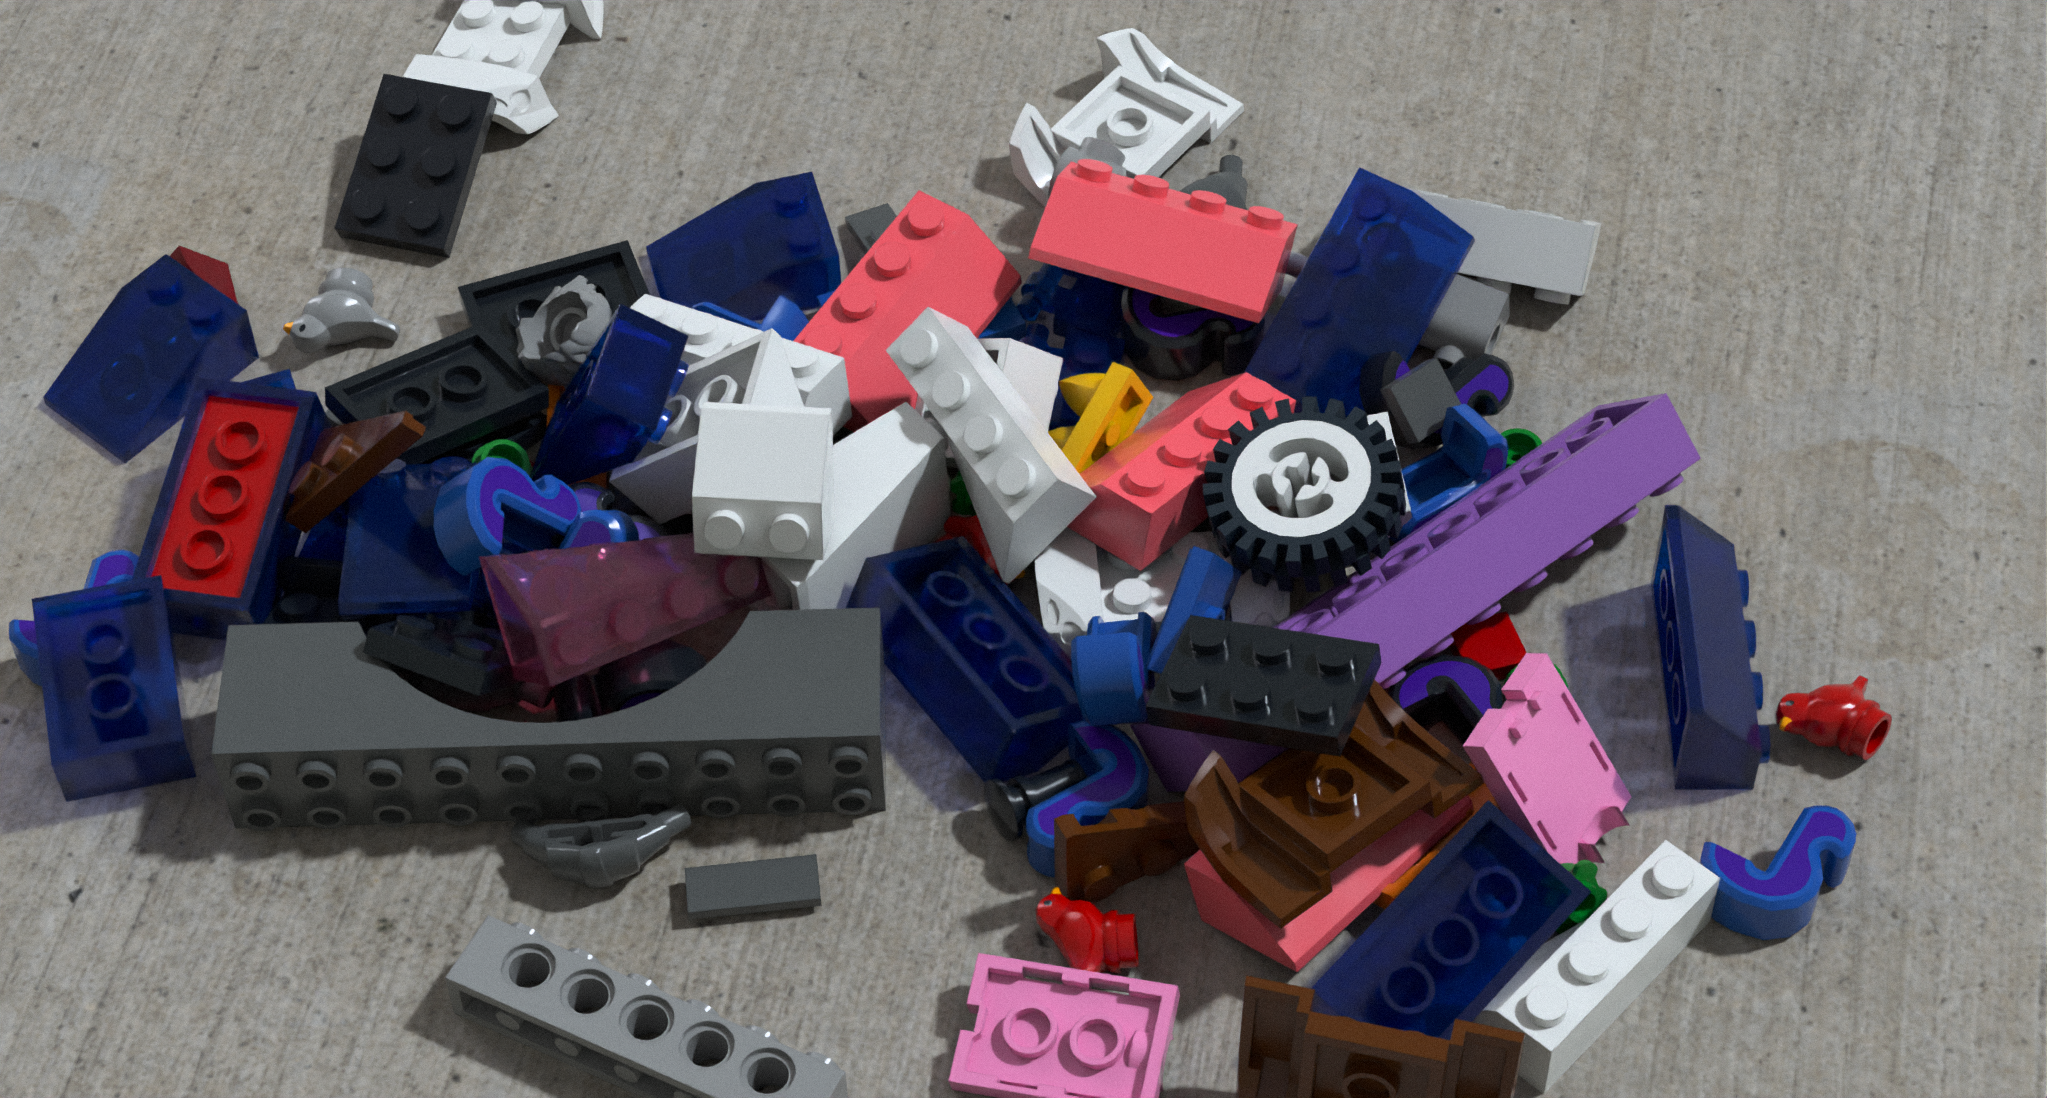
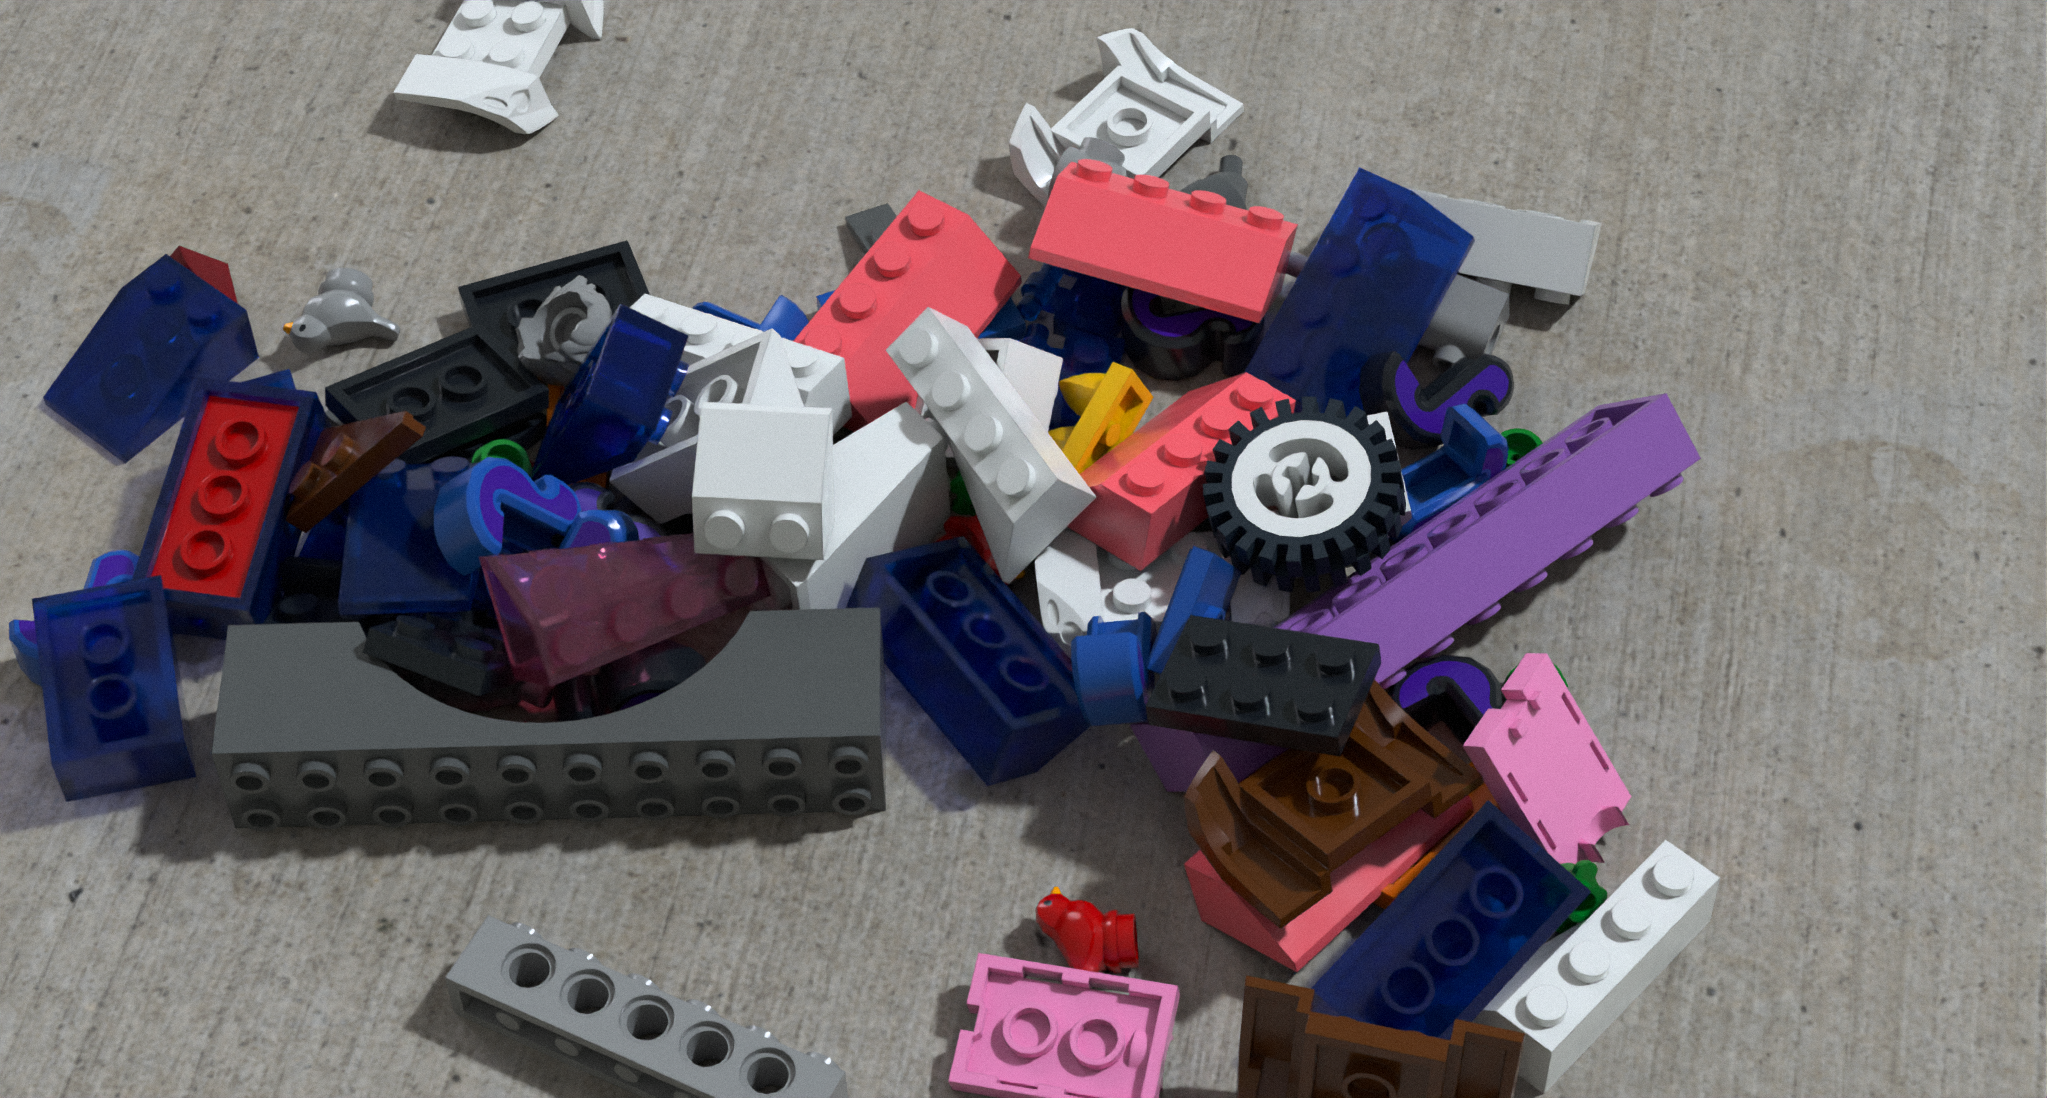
black plate [335,74,497,258] -> none
dark grey piece [511,804,691,889] -> none
clear blue slope [646,172,841,321] -> none
dark grey piece [685,854,822,920] -> none
black pin [984,759,1087,841] -> none
blue animal [1026,720,1149,877] -> none
reddish brown wing [1054,801,1200,902] -> none
dark grey tile [1380,358,1461,444] -> none
red tile [1449,611,1526,681] -> none
clear blue slope [1651,505,1771,790] -> none
blue animal [1700,805,1856,940] -> none
red animal [1775,675,1892,760] -> none

